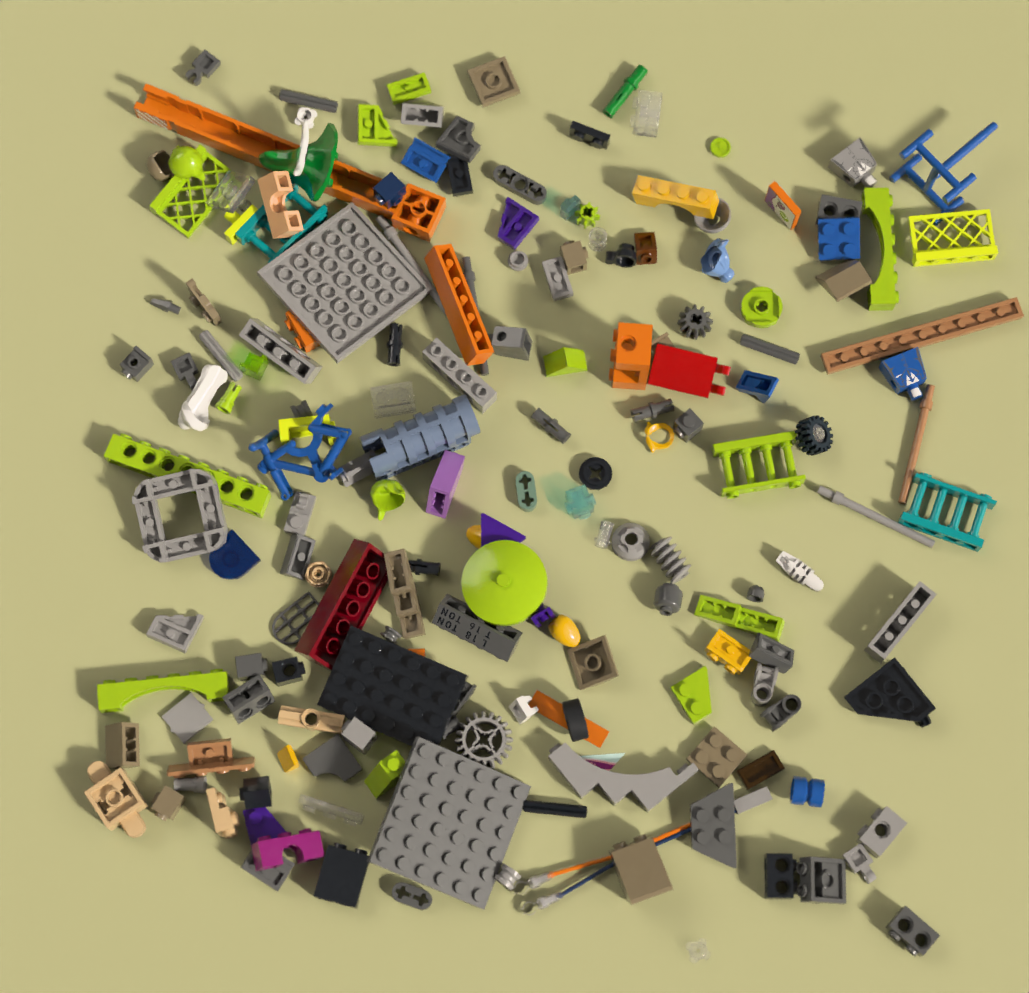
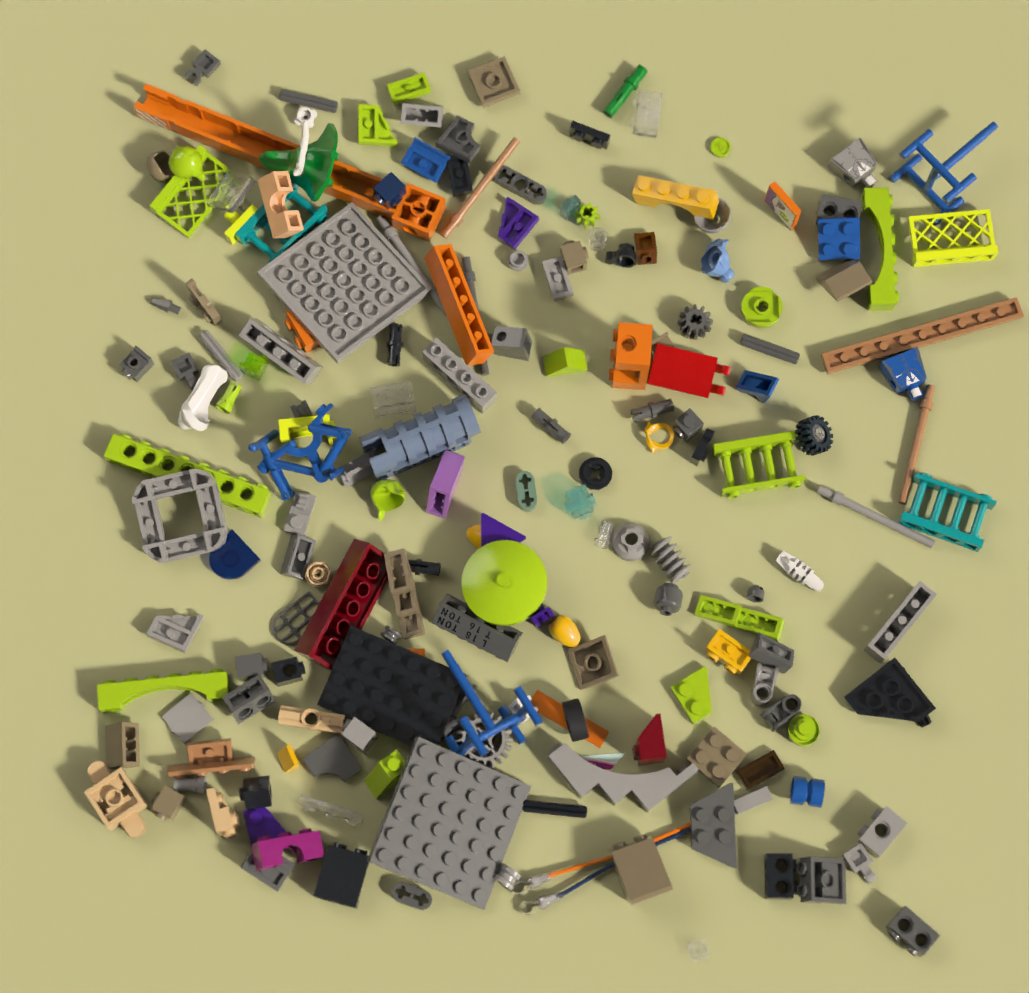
none -> medium nougat bar [441,137,520,238]
none -> blue piece [441,650,543,757]
none -> dark red slope [632,714,667,766]
none -> black plate [690,428,715,466]
none -> lime plate [787,714,820,747]

